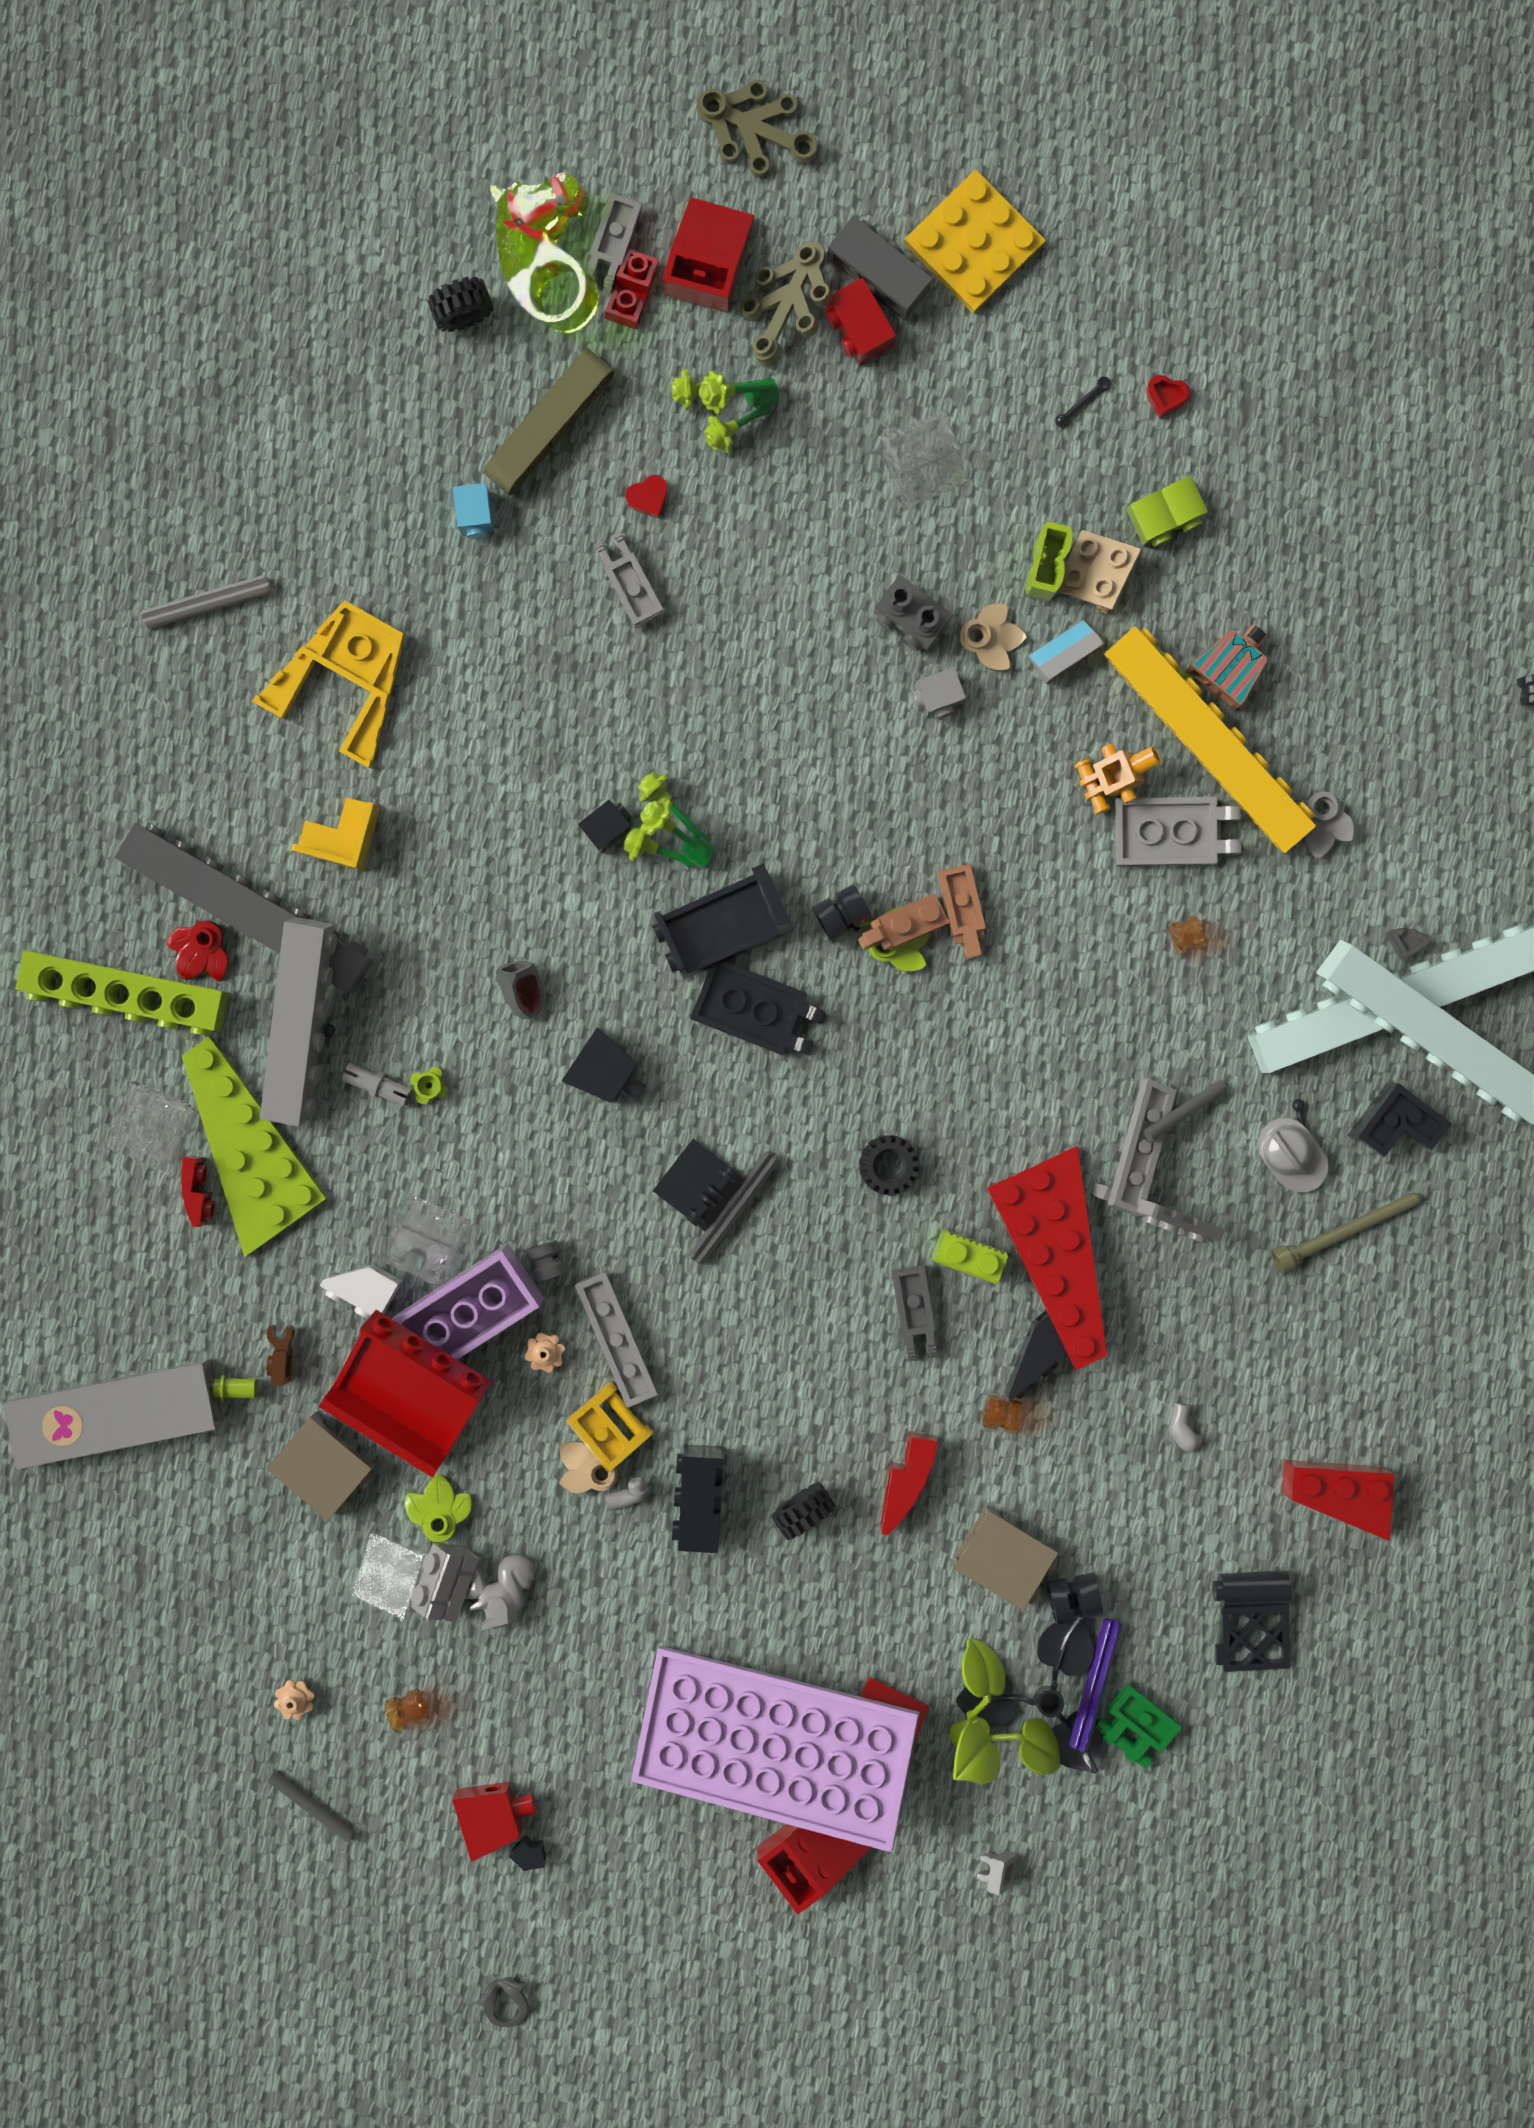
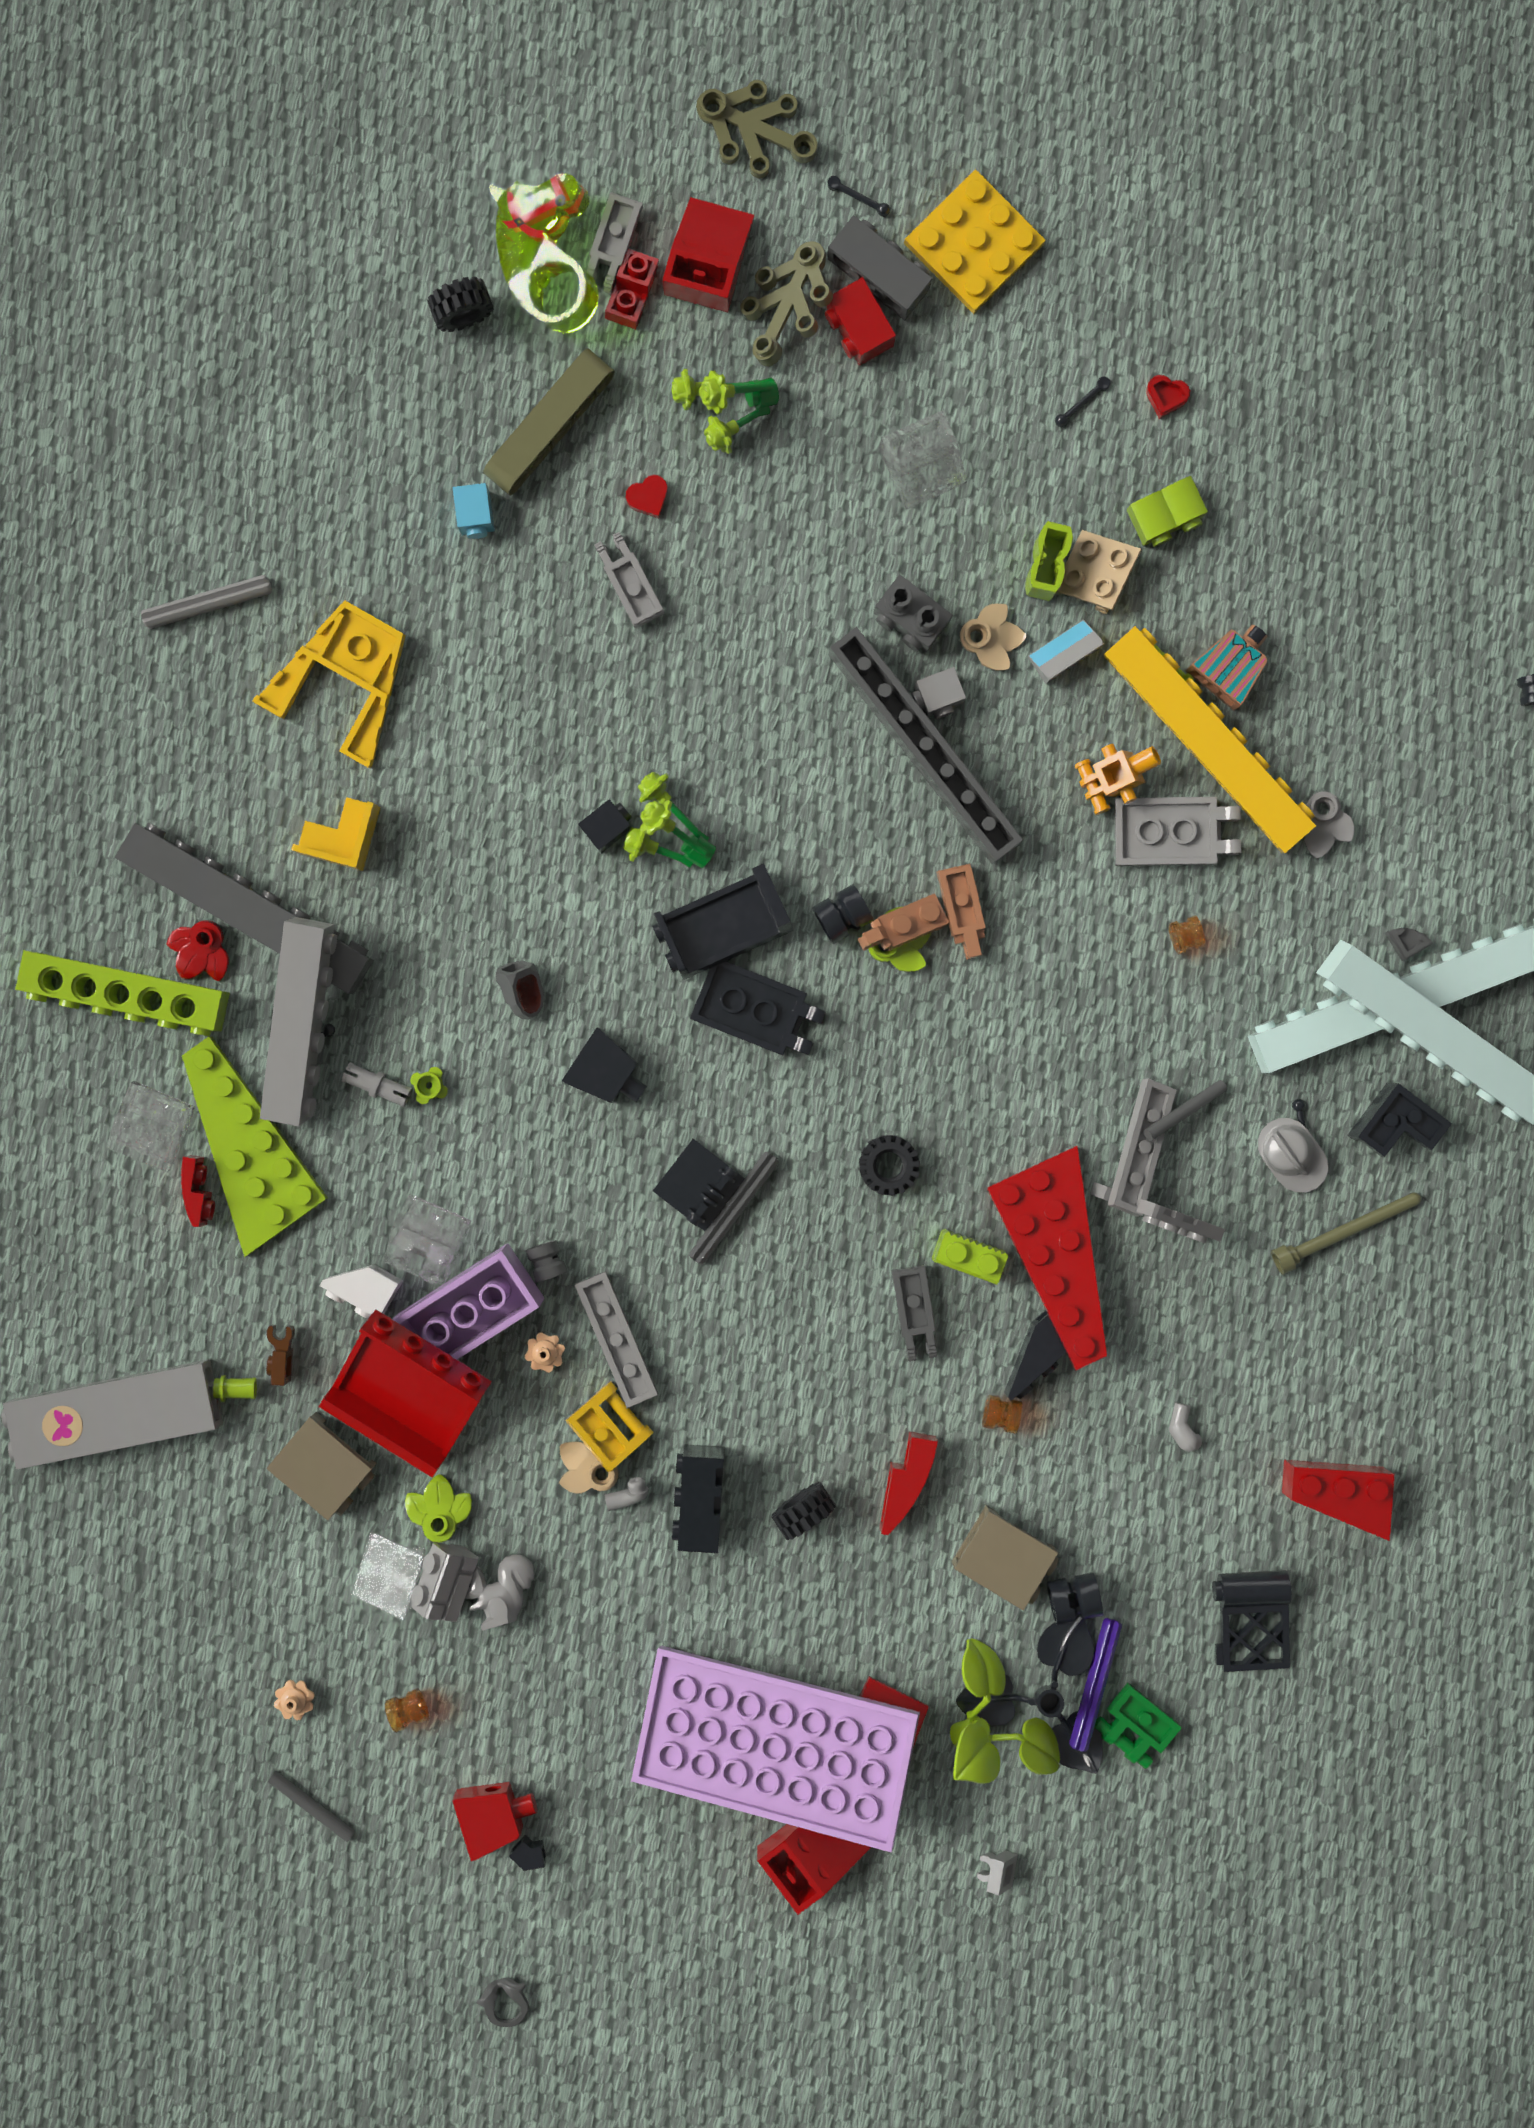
none -> black hinge [827,176,890,217]
none -> dark grey brick [828,626,1023,864]

